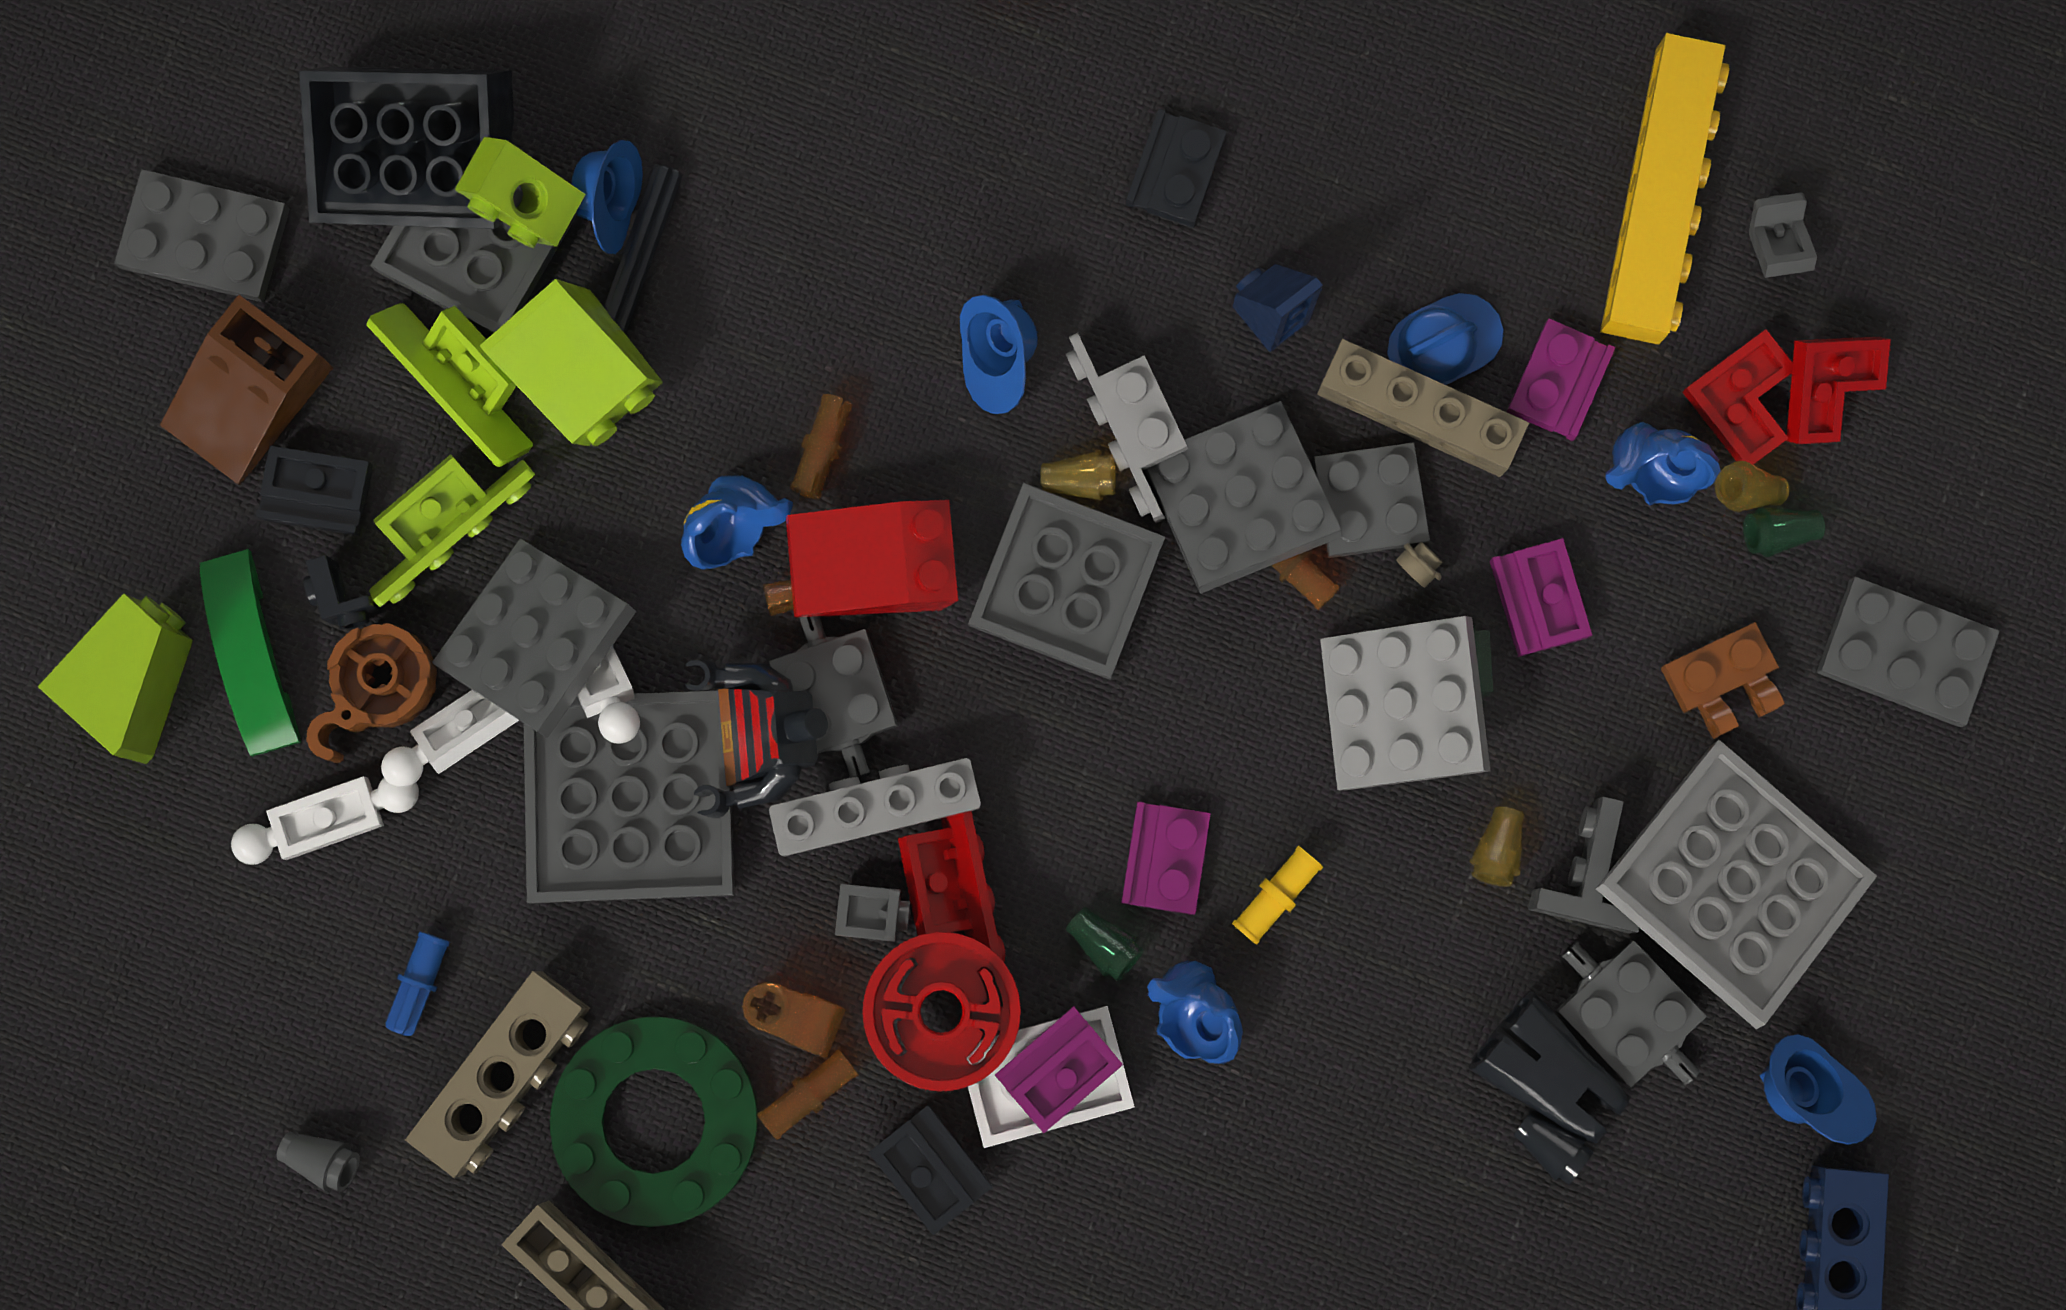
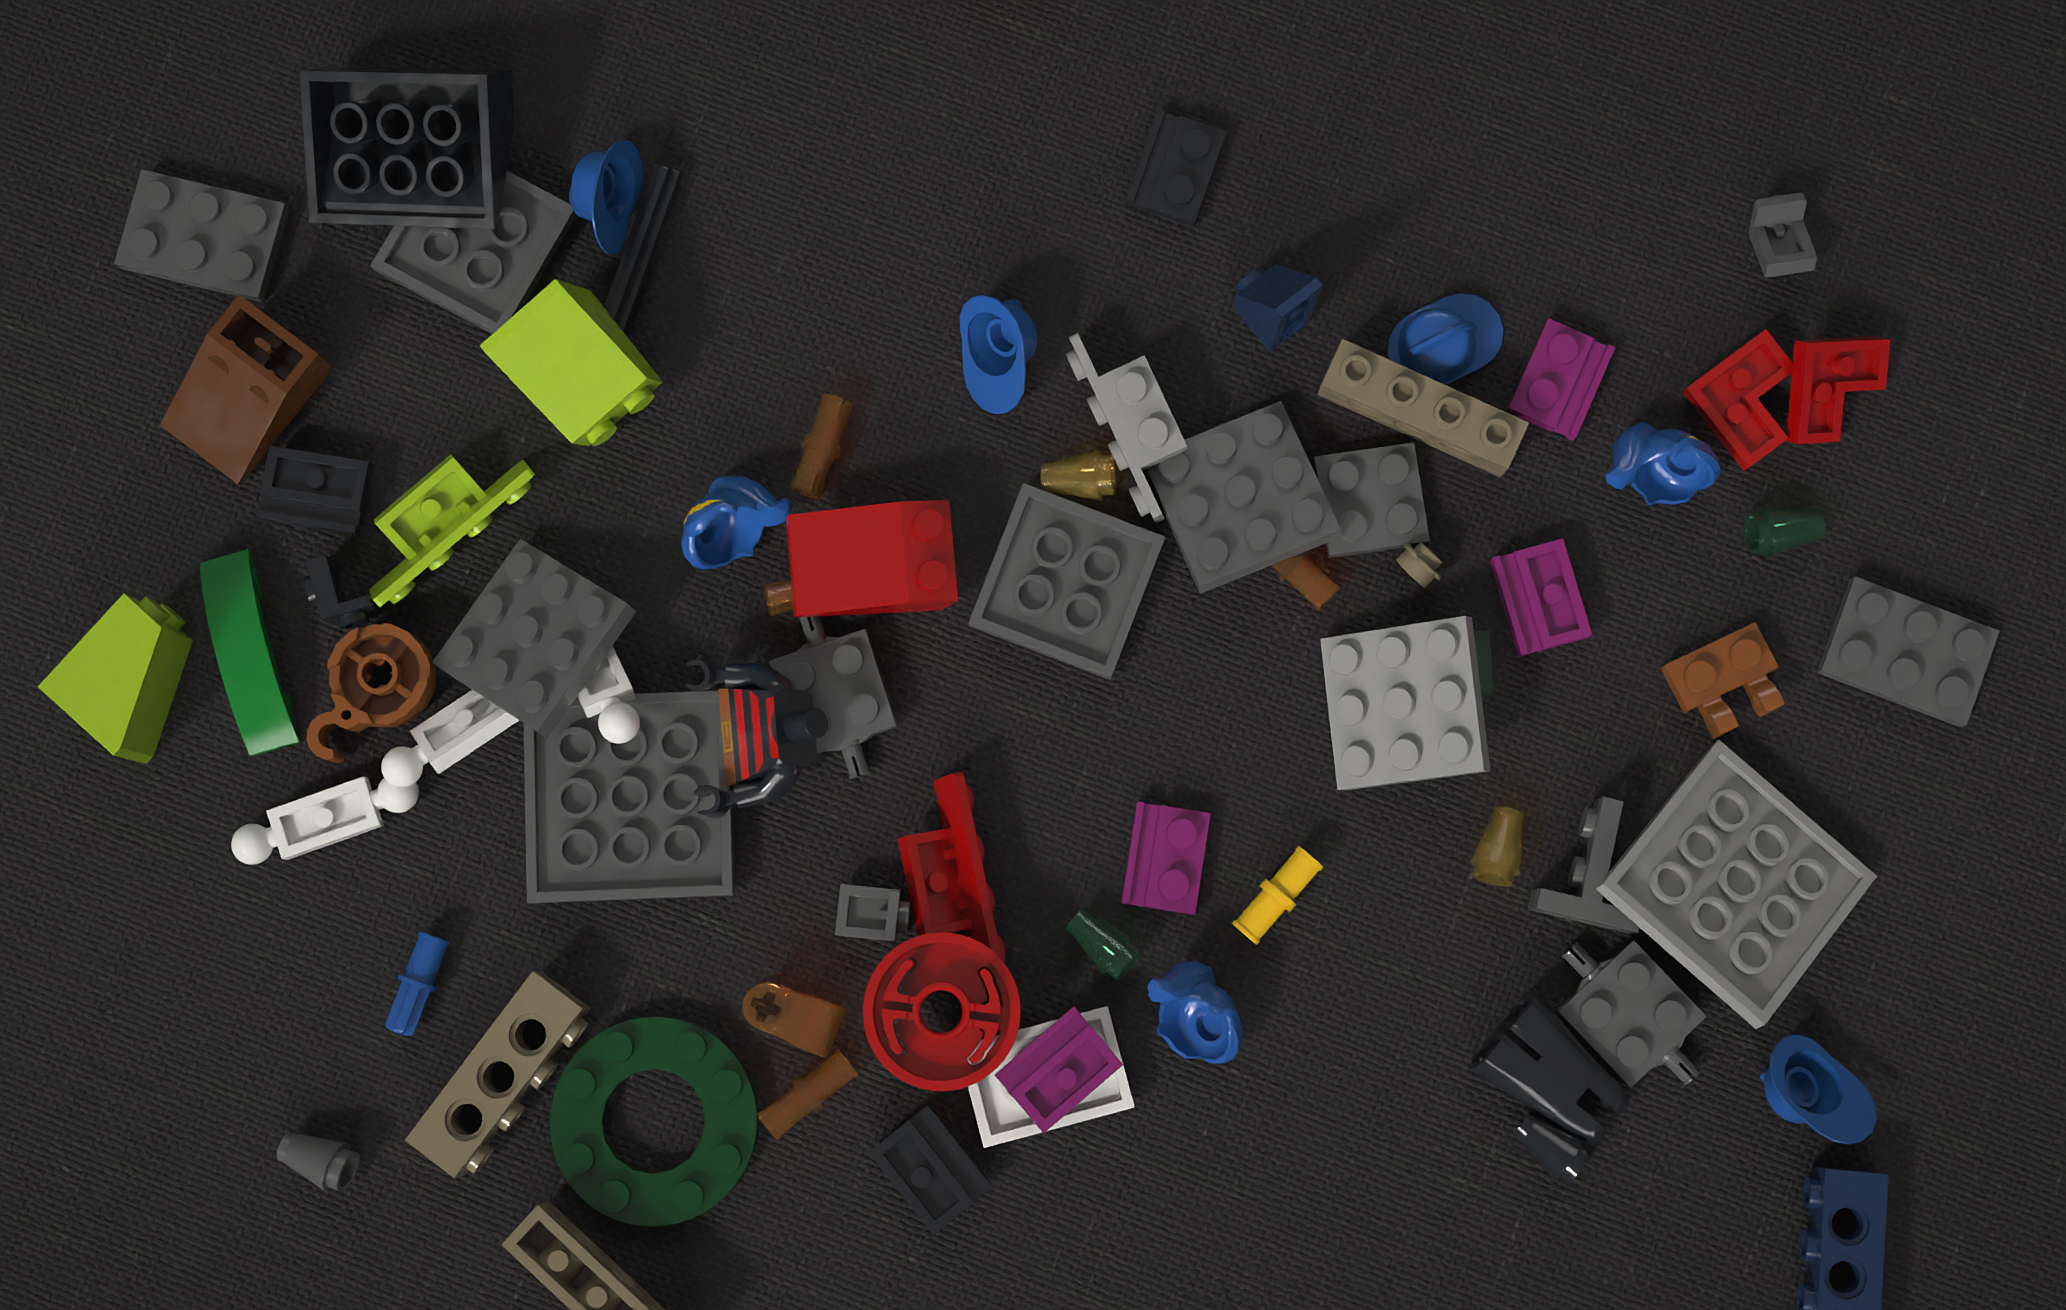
lime bracket [366,303,533,467] -> none
lime brick [455,137,586,248] -> none
light grey bracket [769,758,981,856] -> none
yellow brick [1600,33,1729,345] -> none
clear yellow cone [1715,461,1789,512] -> none

